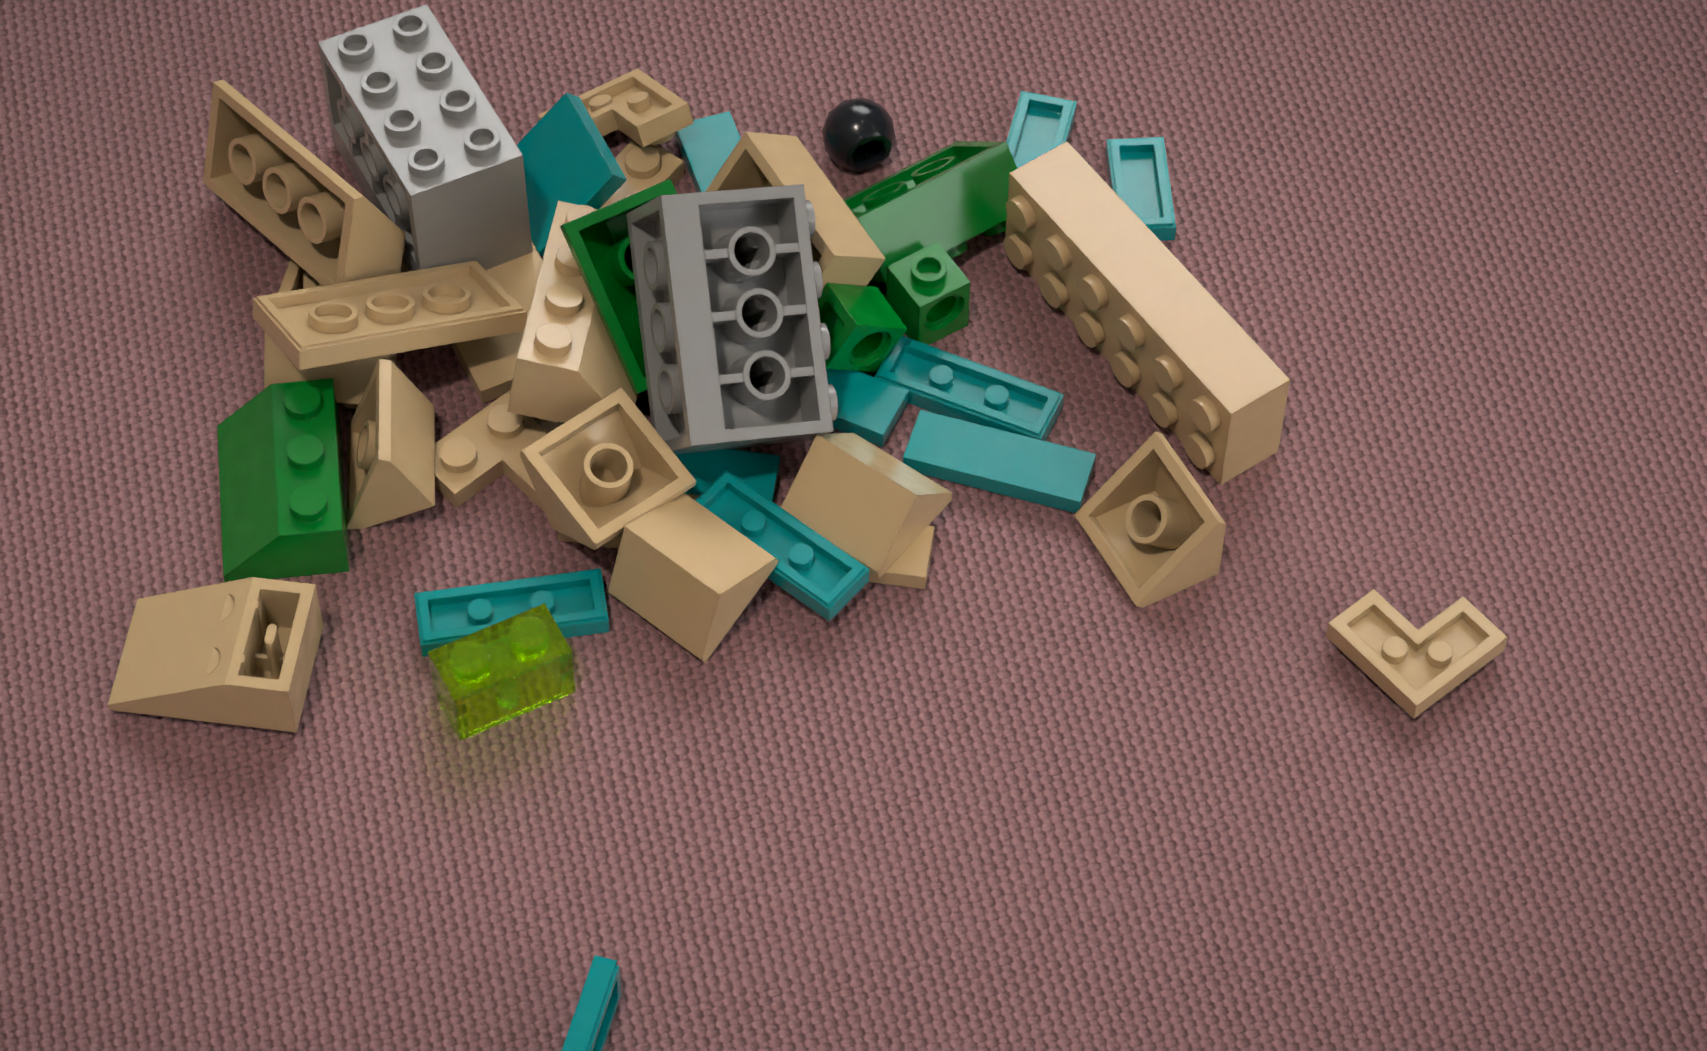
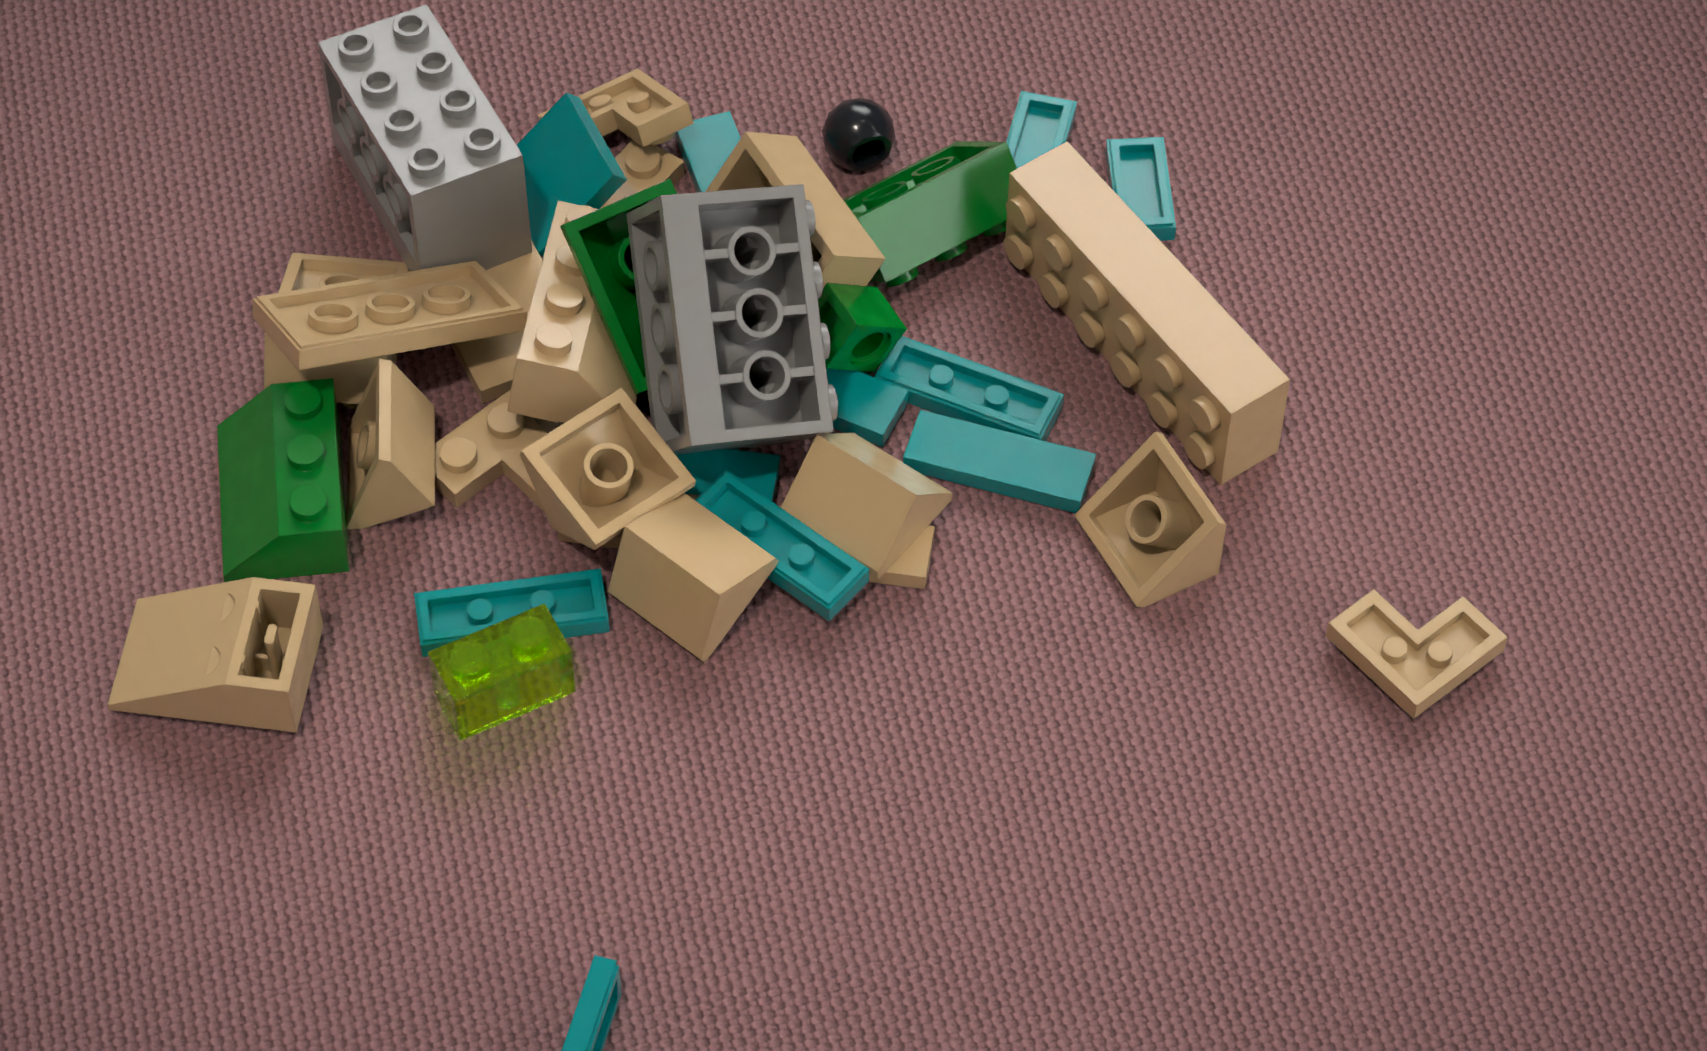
tan slope [203,80,406,286] -> none
green brick [886,242,970,345] -> none

